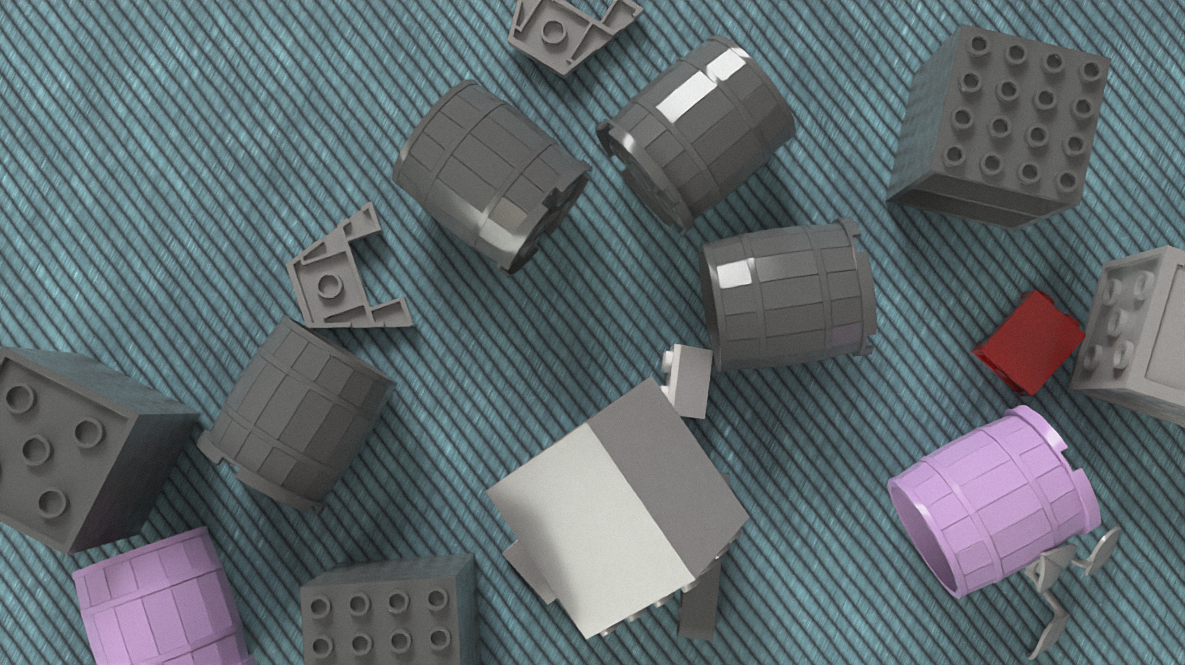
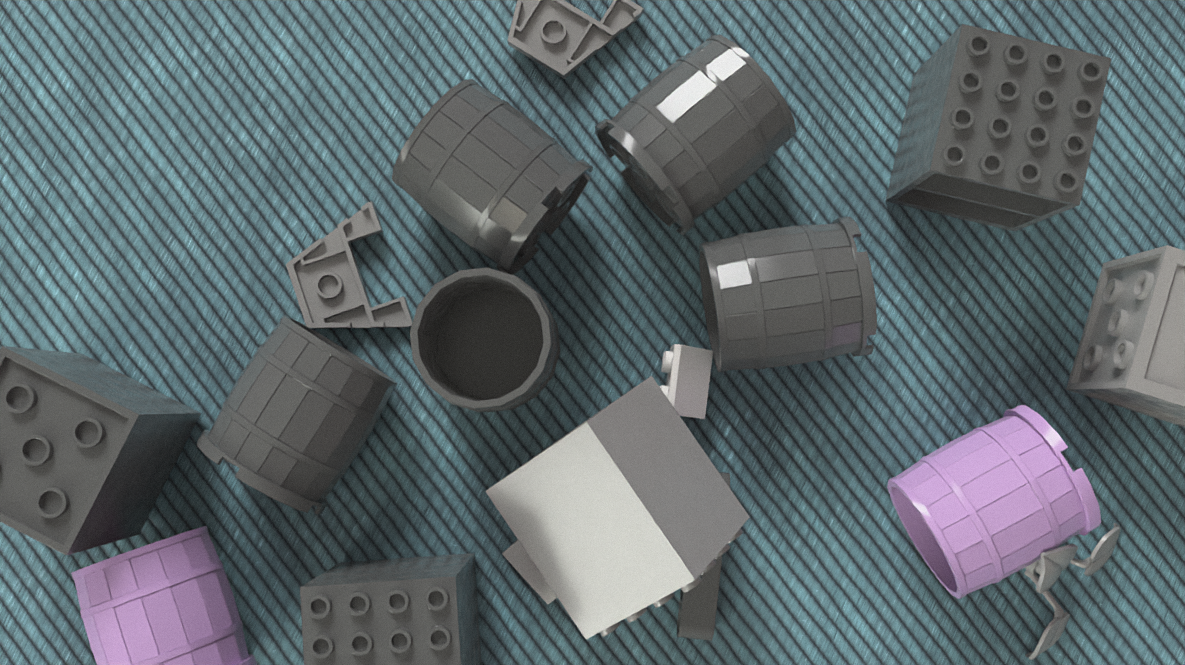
red panel [970,289,1087,397] -> none
none -> dark grey piece [410,268,561,412]

